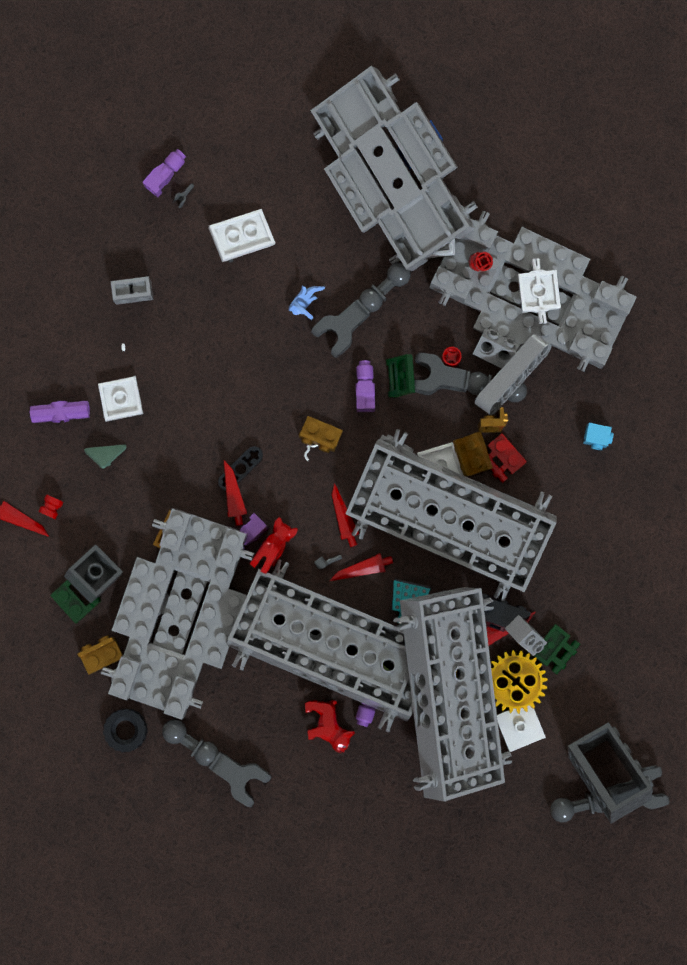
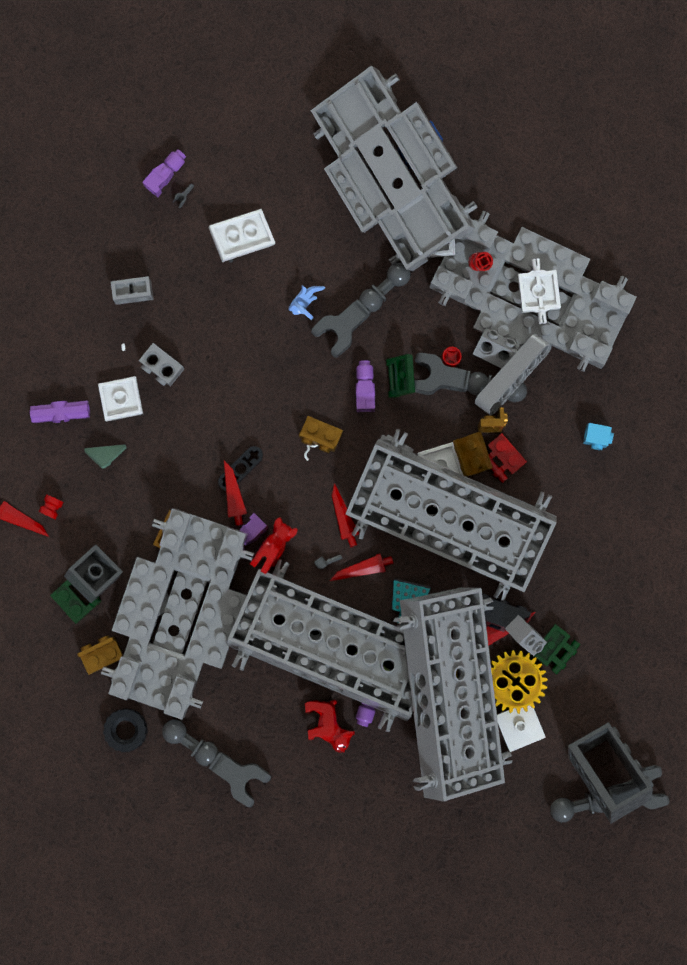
none -> light grey brick [139,343,184,387]

